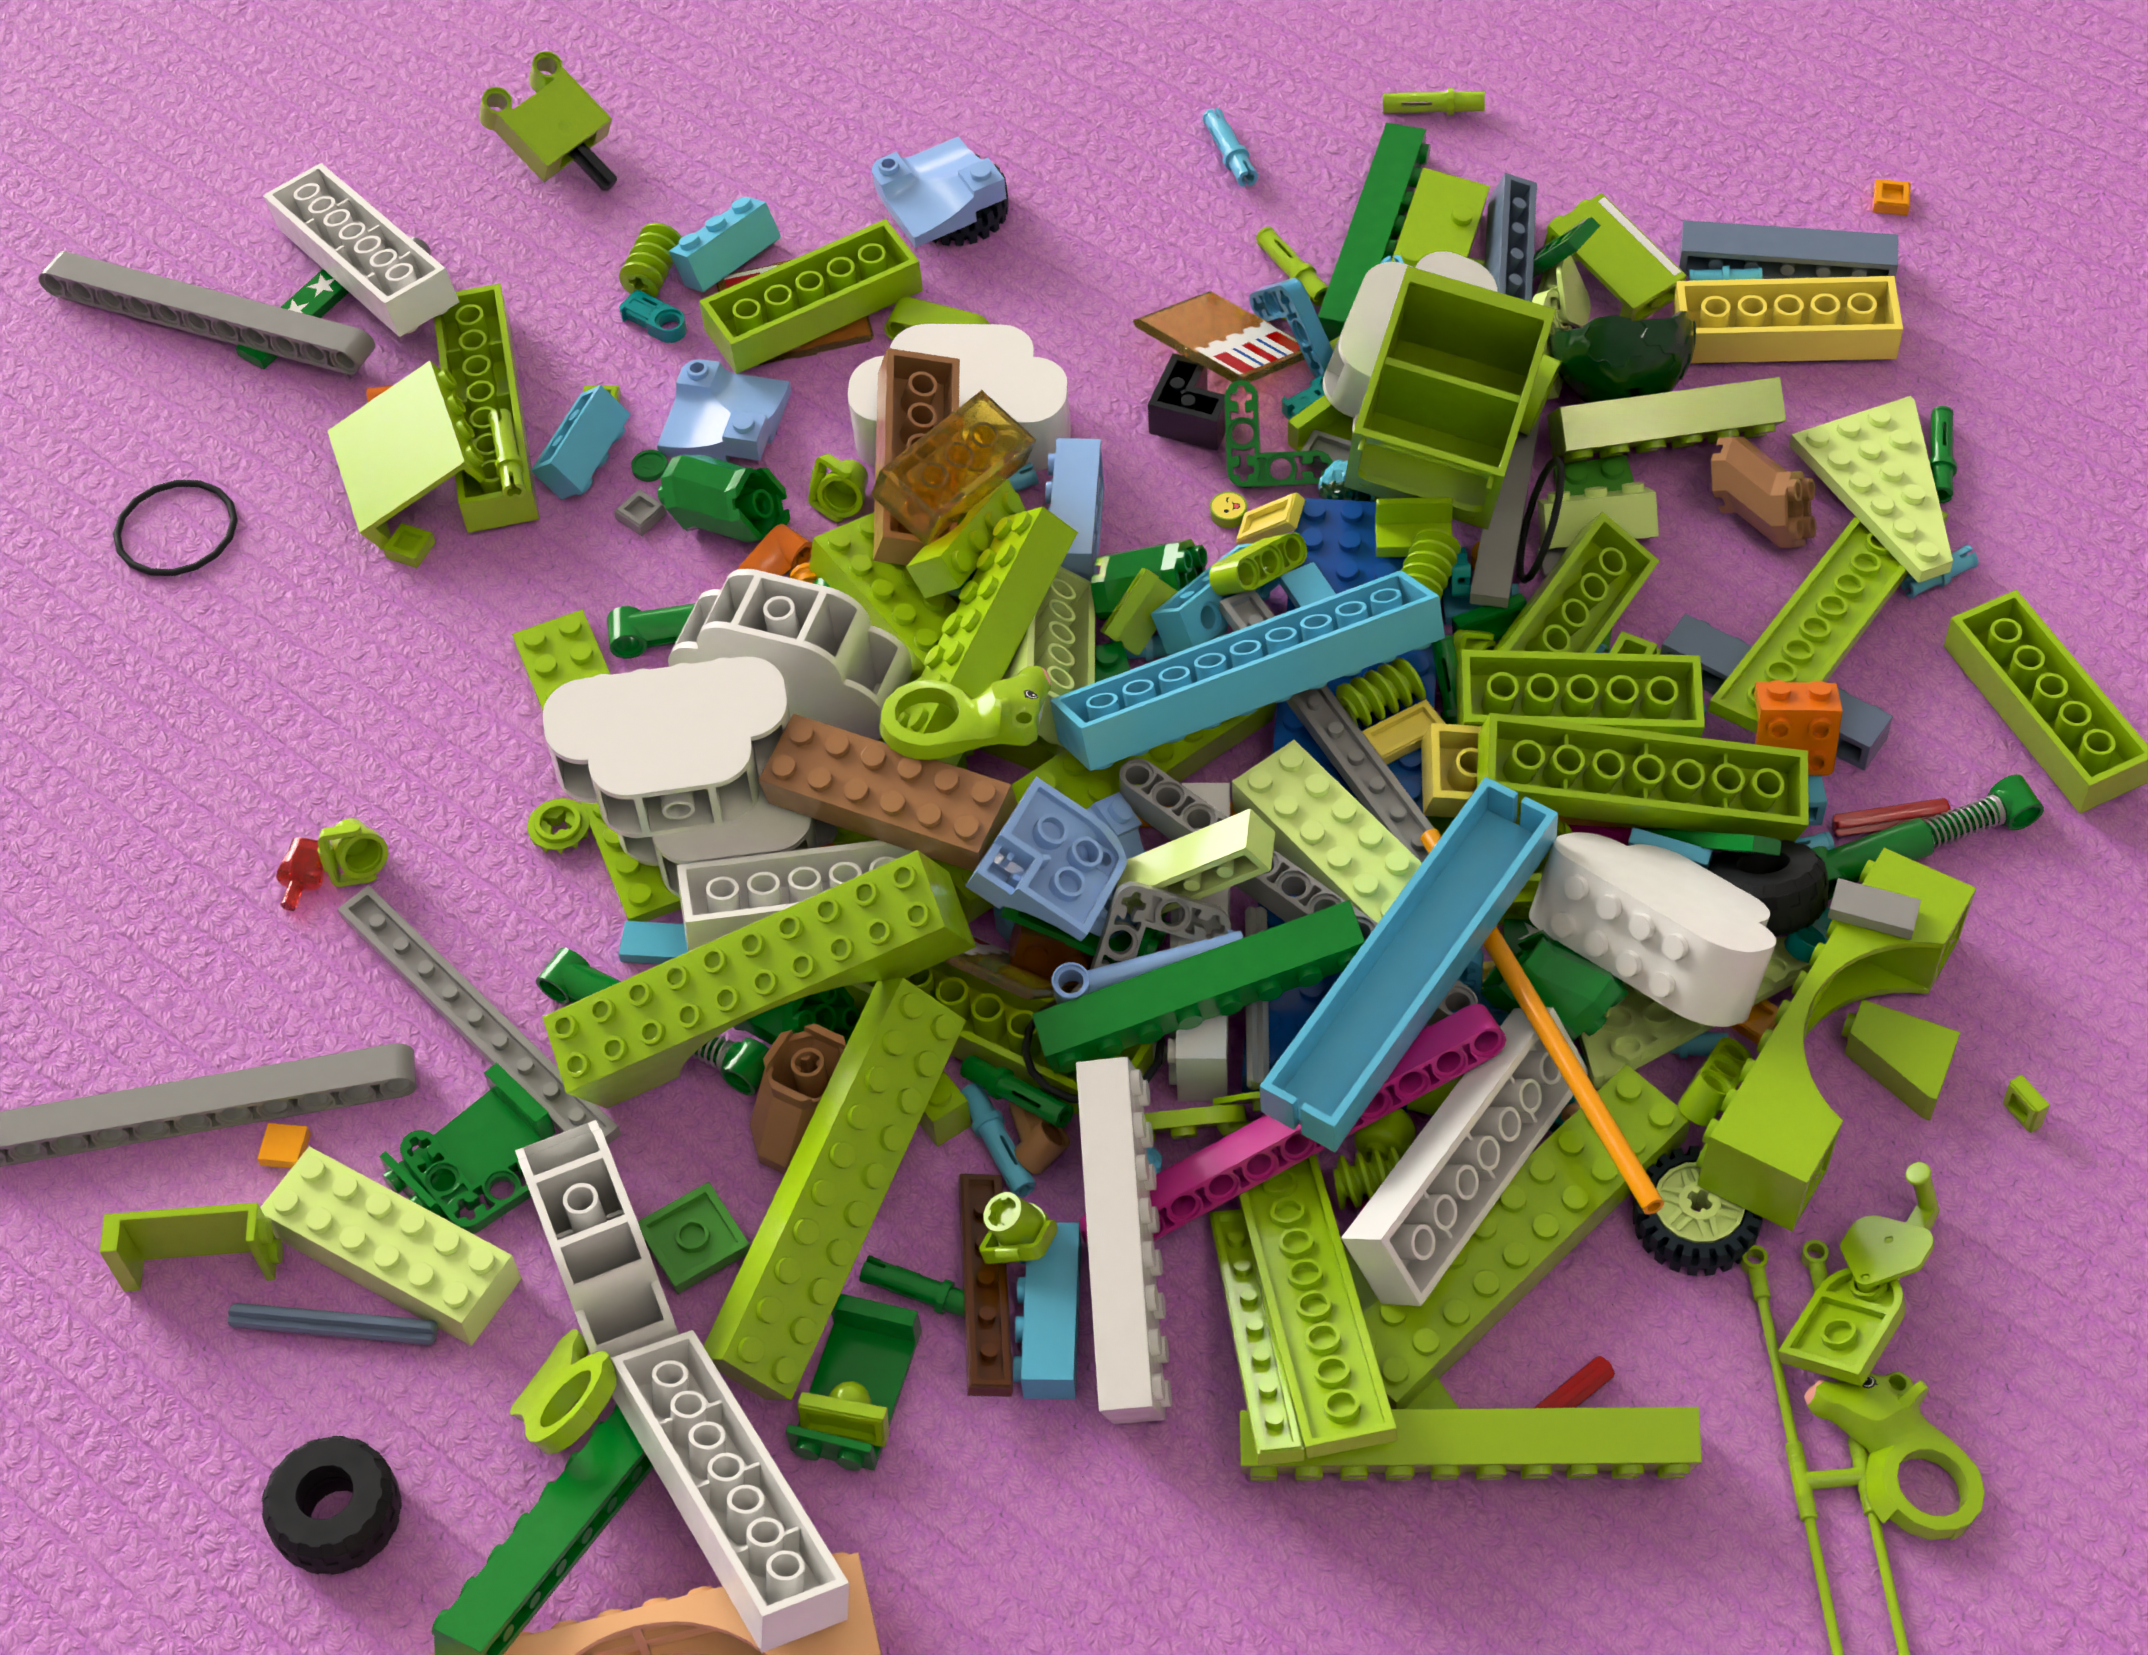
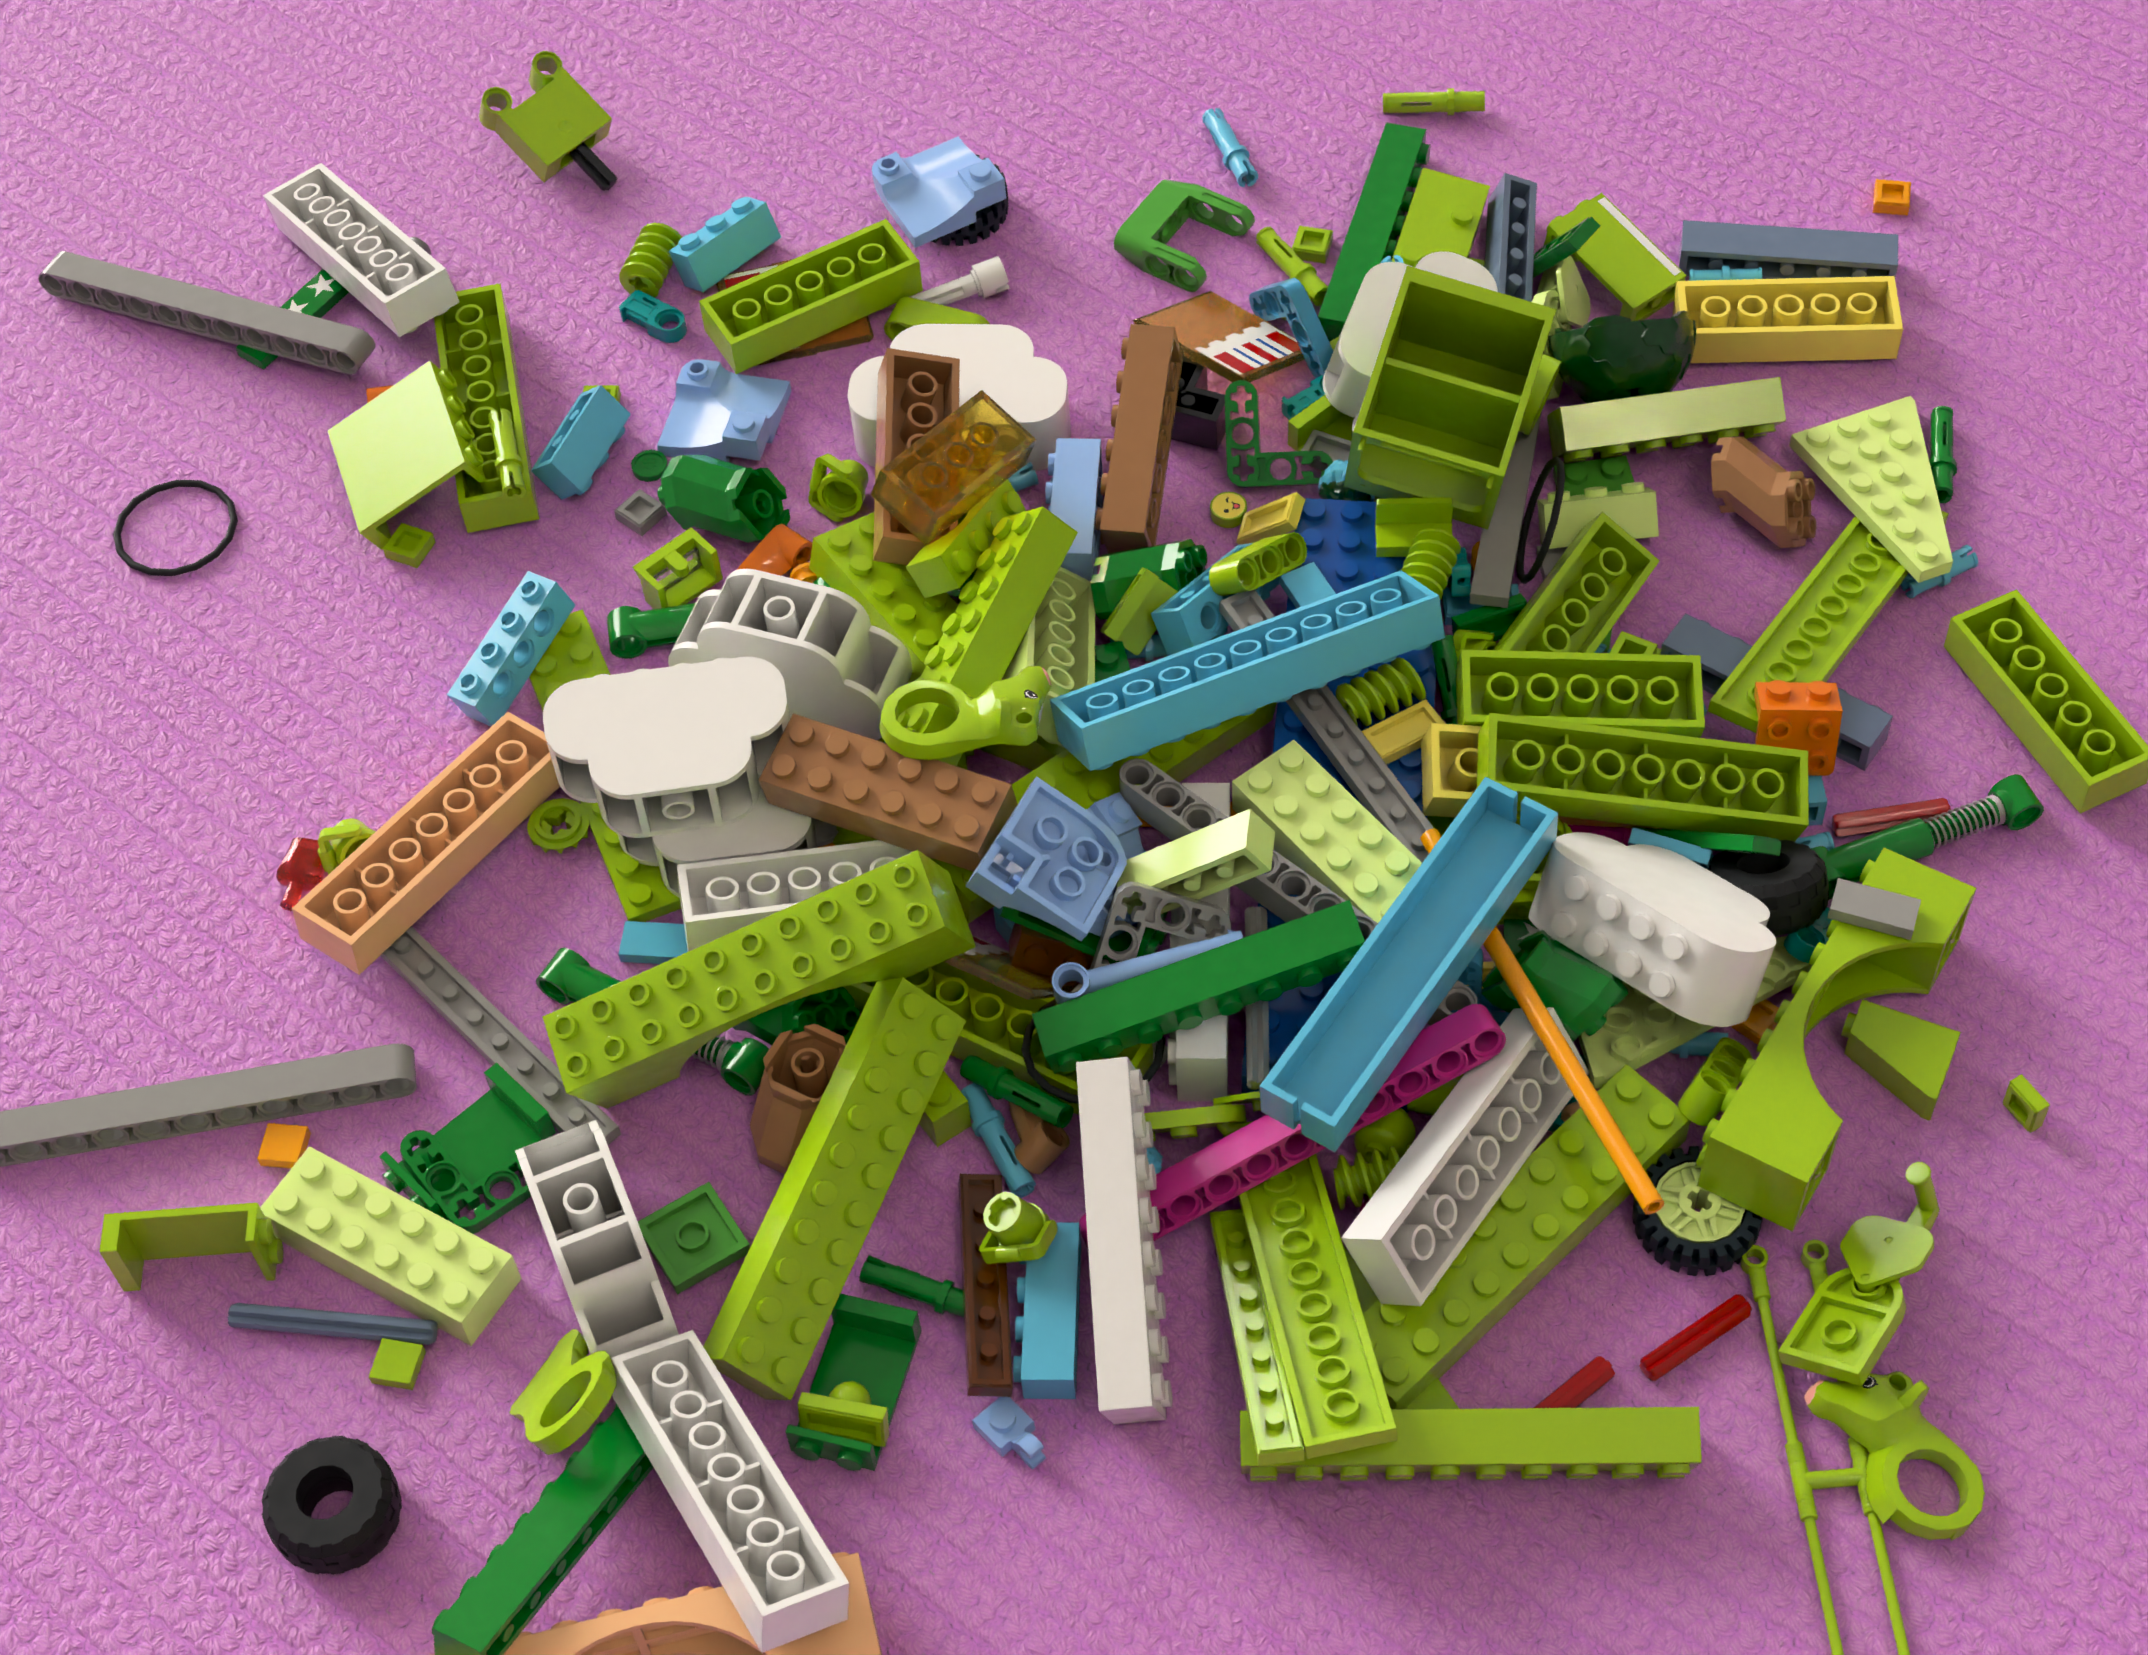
none -> light nougat brick [292,712,560,975]
none -> lime tile [369,1338,426,1390]
none -> medium azure brick [447,571,575,726]
none -> lime window [632,527,723,609]
none -> white piece [912,256,1010,306]
none -> light blue plate [972,1397,1046,1469]
none -> medium nougat brick [1095,324,1183,554]
none -> bright green connector [1114,179,1255,292]
none -> lime tile [1292,225,1333,264]
none -> red axle [1639,1294,1752,1381]

